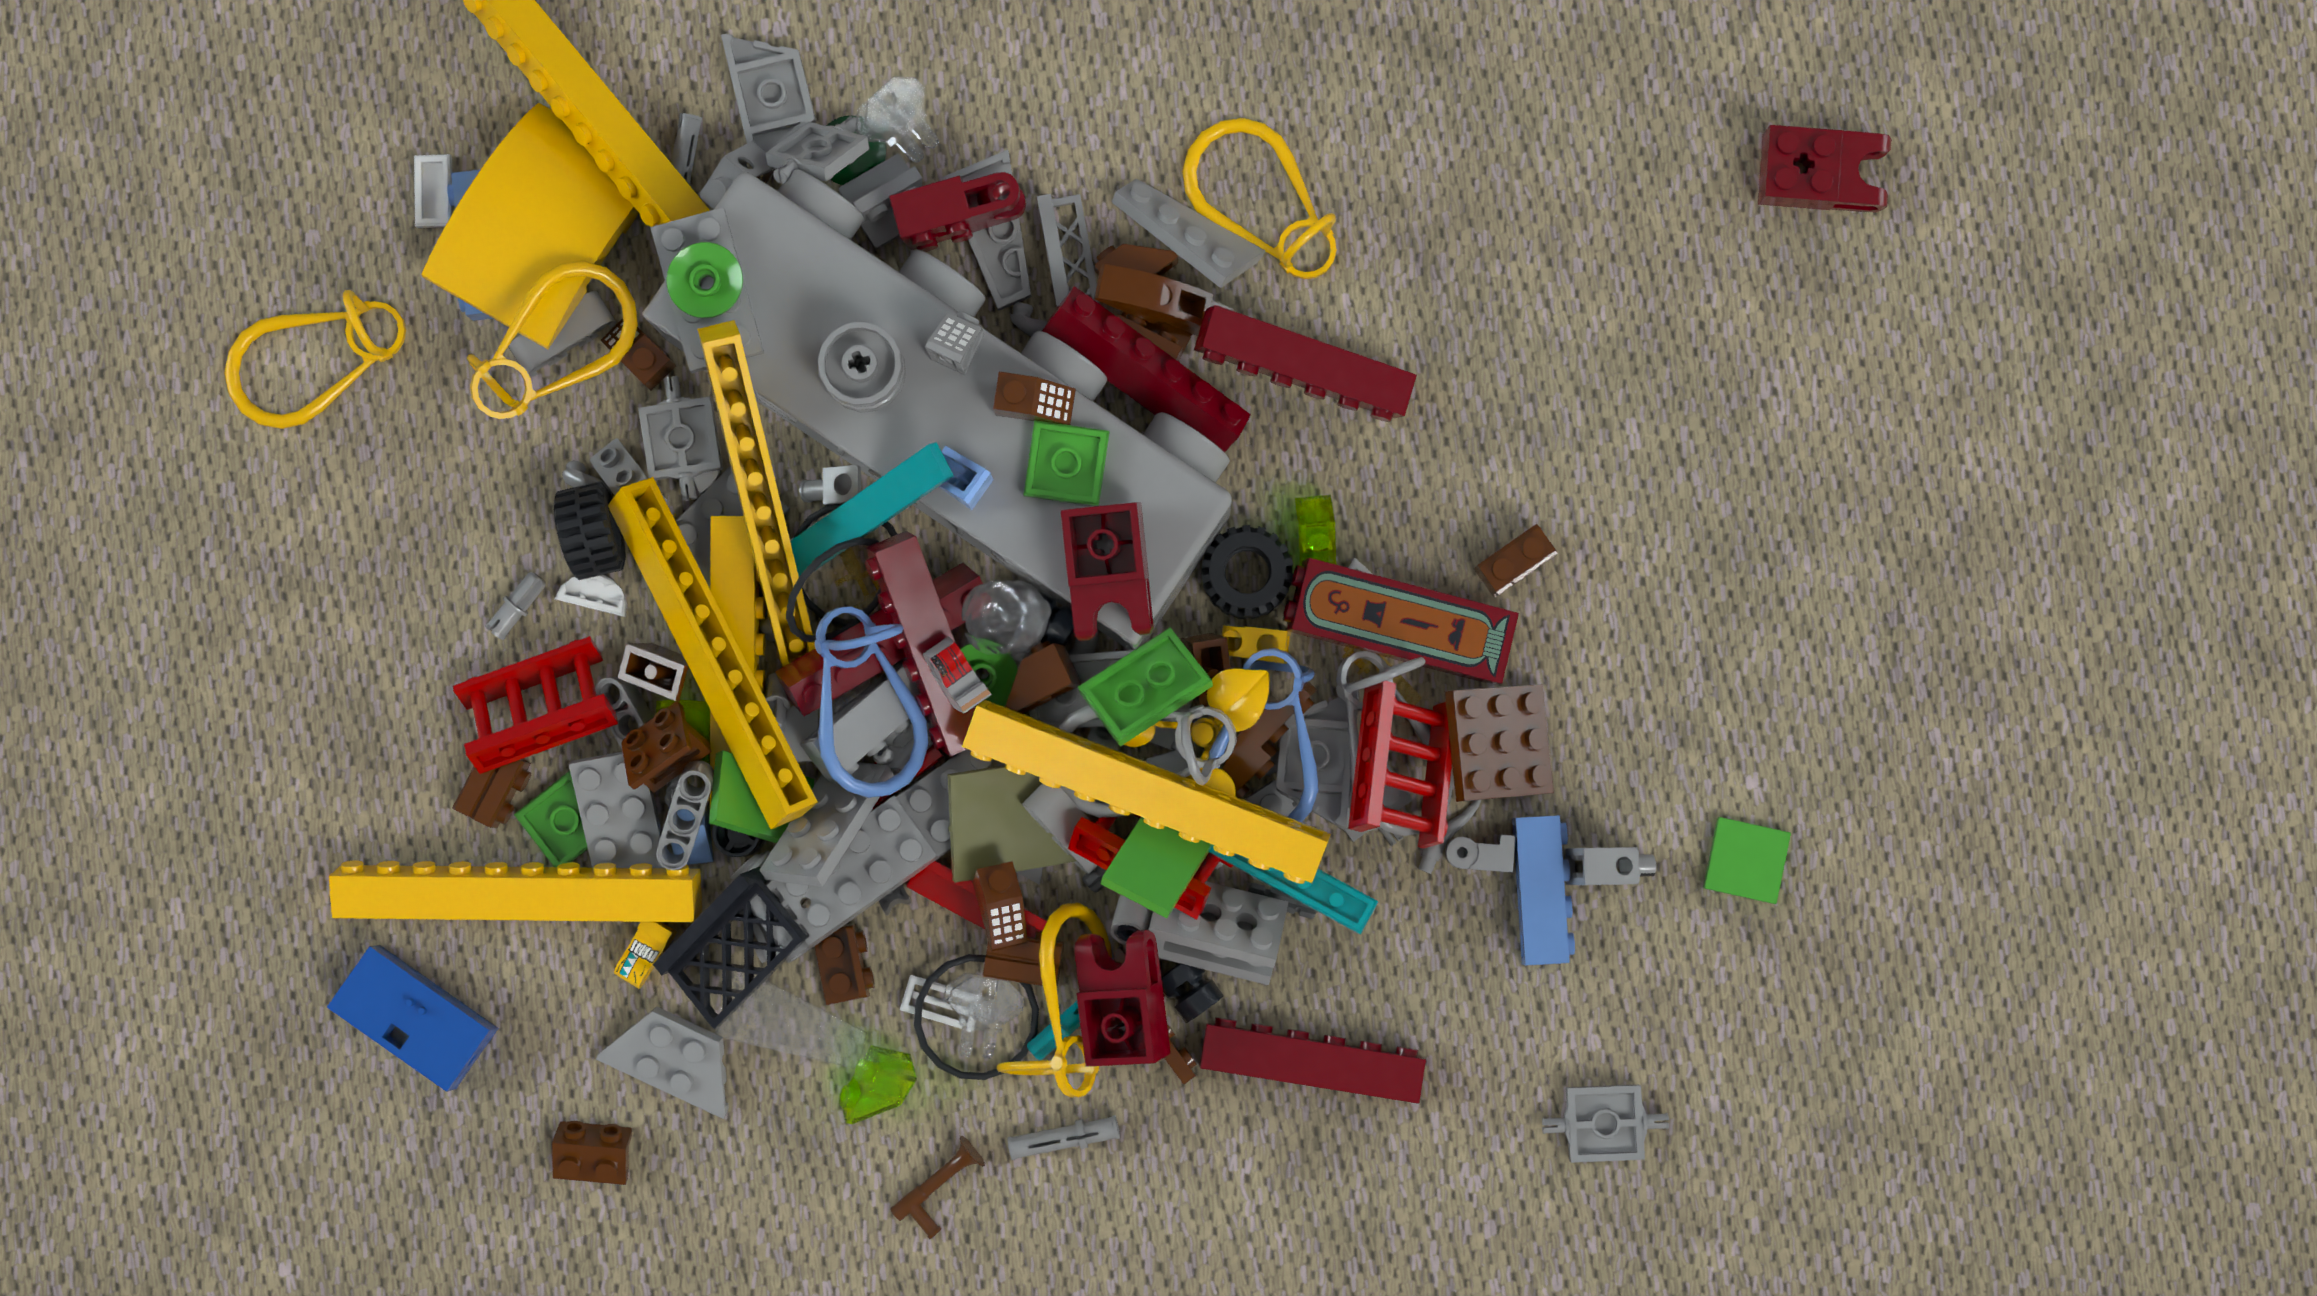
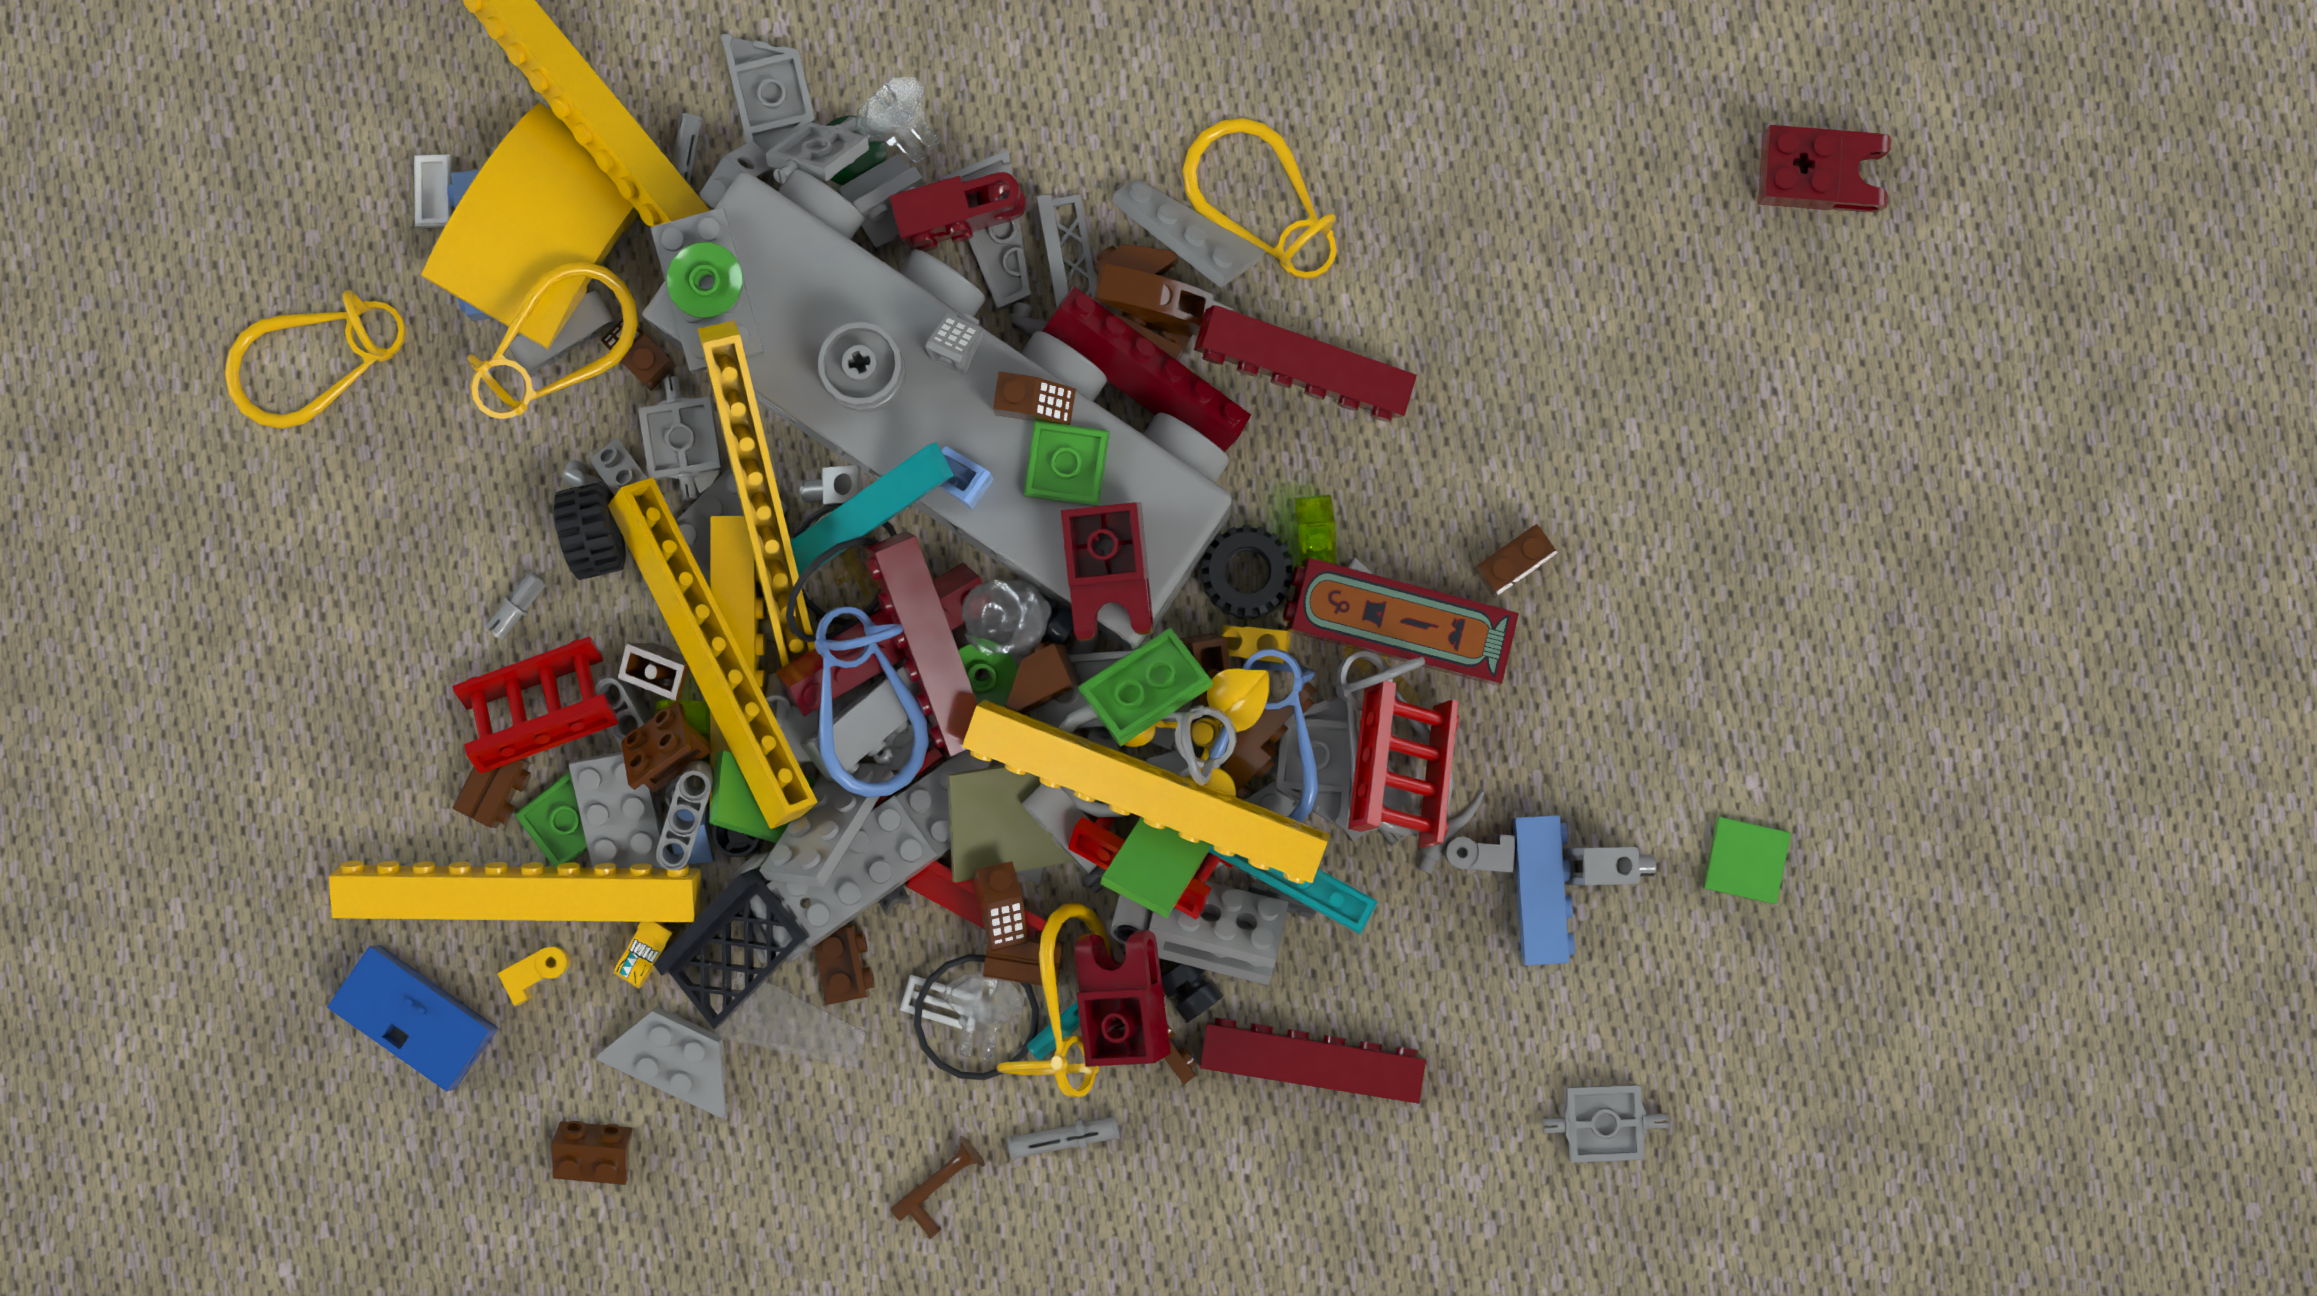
white tile [555,575,627,617] -> none
clear neon green slope [839,1045,917,1124] -> none
leg [923,637,992,713] -> none
plate [1445,684,1554,802] -> none
none -> yellow leg [497,946,571,1006]

